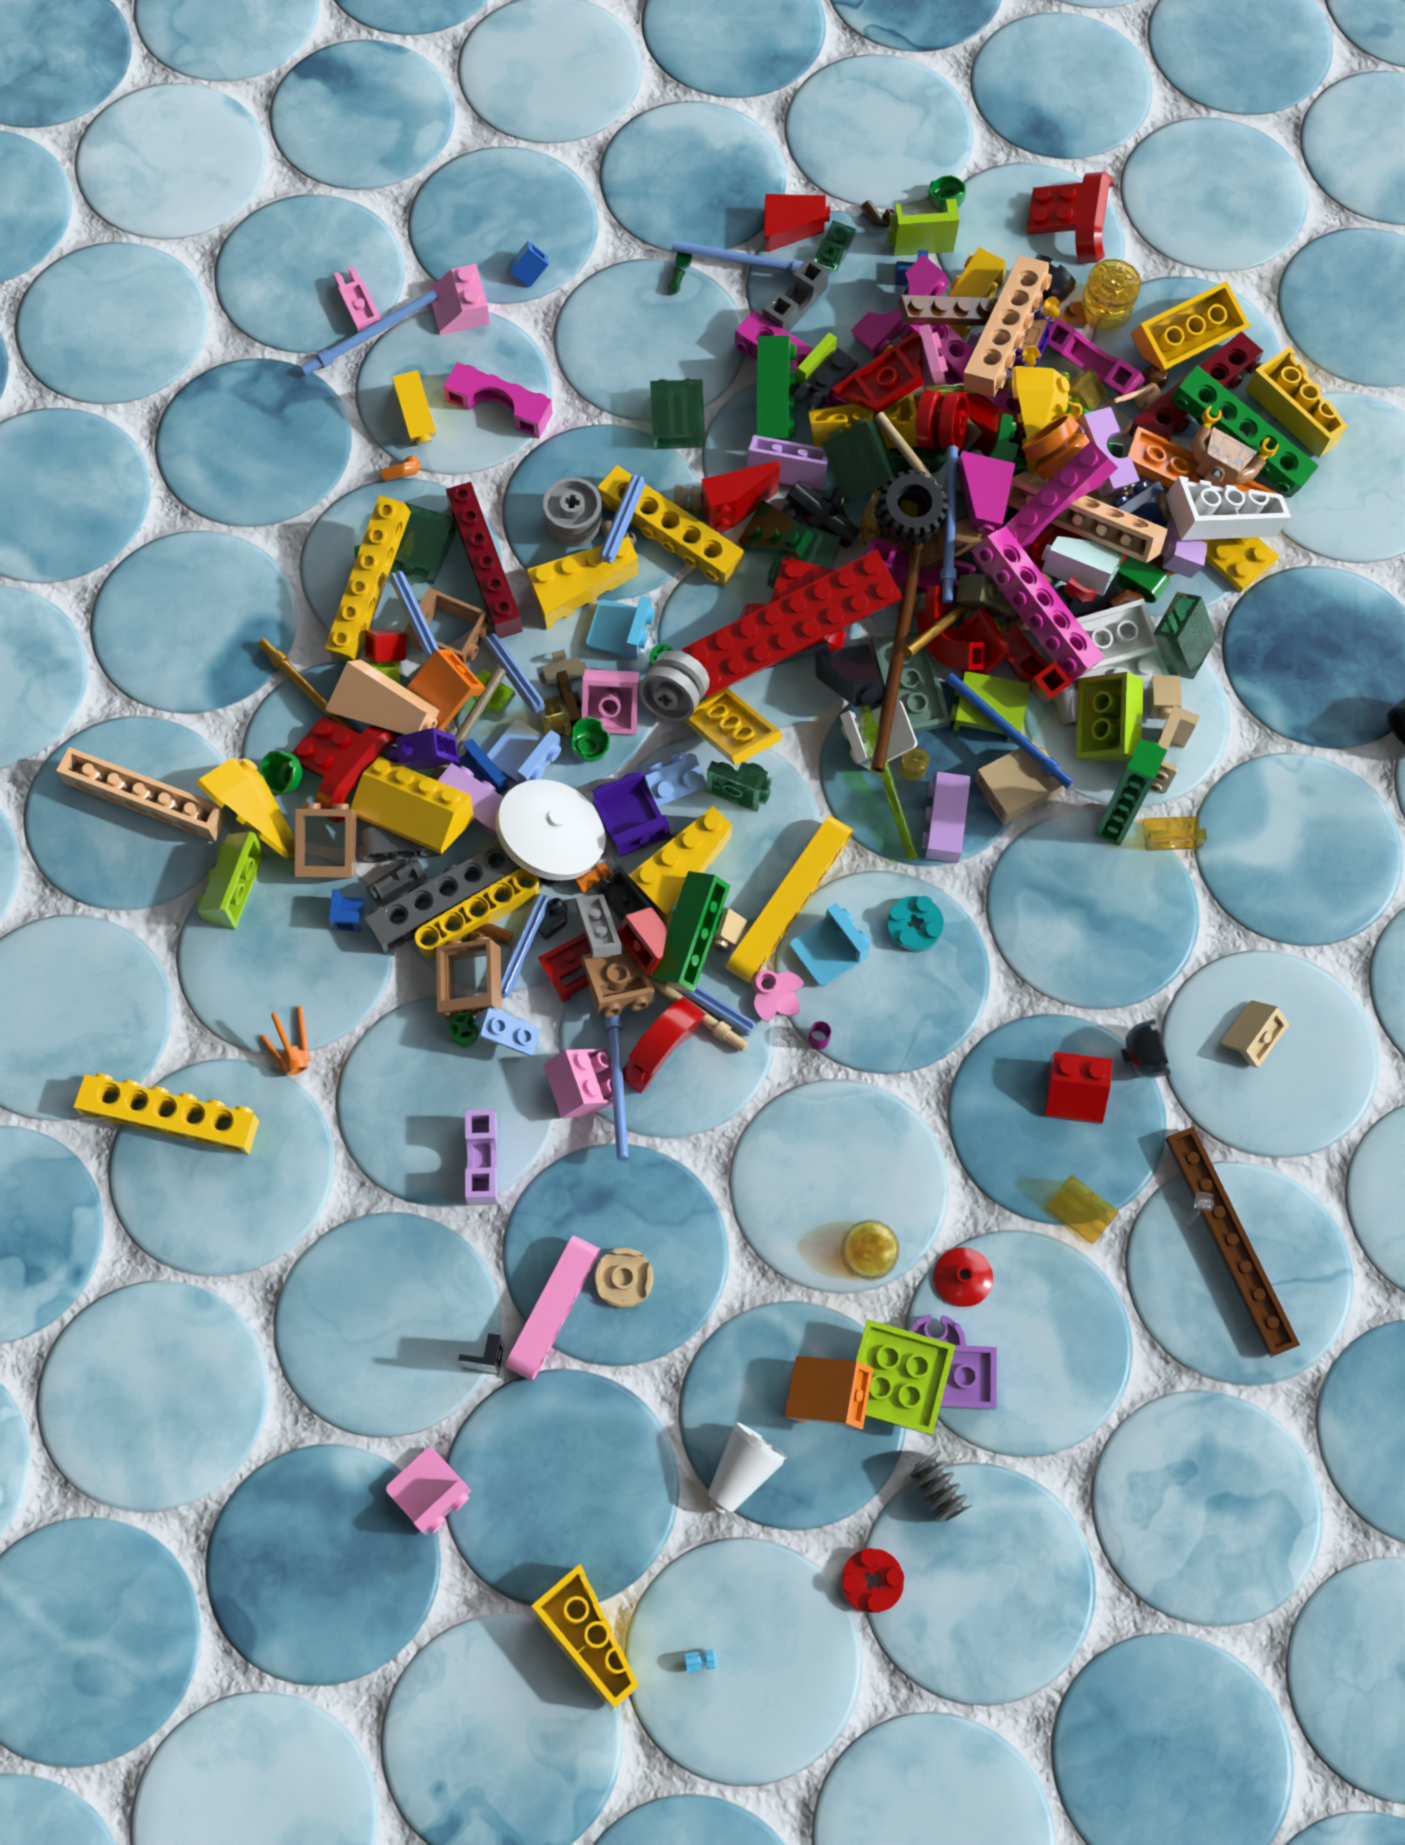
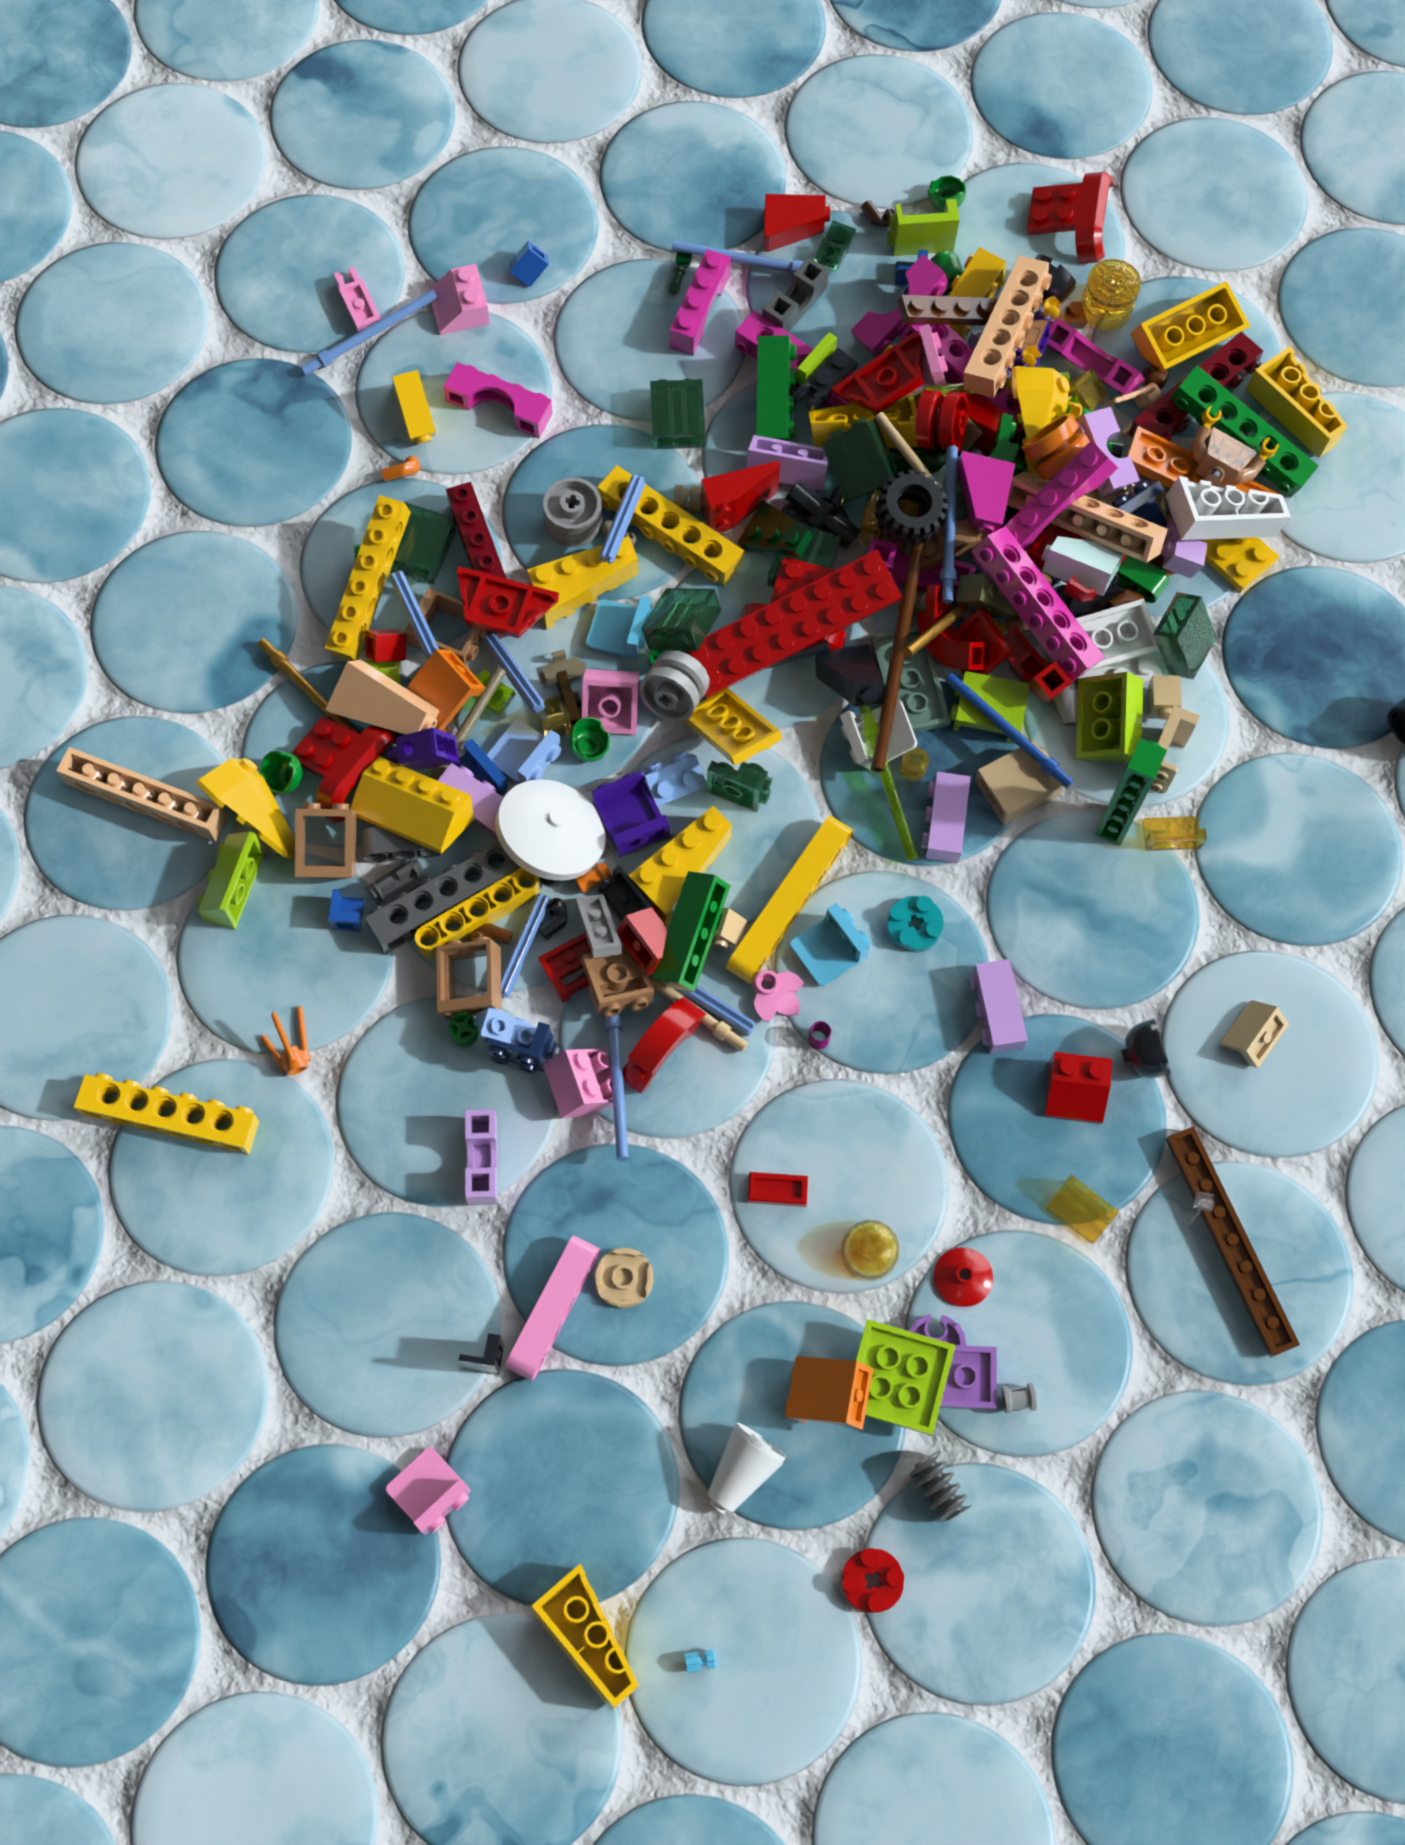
none -> red wing [457,566,559,639]
none -> dark blue bracket [483,1022,557,1073]
none -> clear green brick [641,588,721,651]
none -> dark pink arch [670,249,731,356]
none -> red tile [747,1172,808,1207]
none -> green head [931,251,964,292]
none -> lavender brick [969,959,1028,1054]
none -> light grey bush [1001,1383,1037,1414]

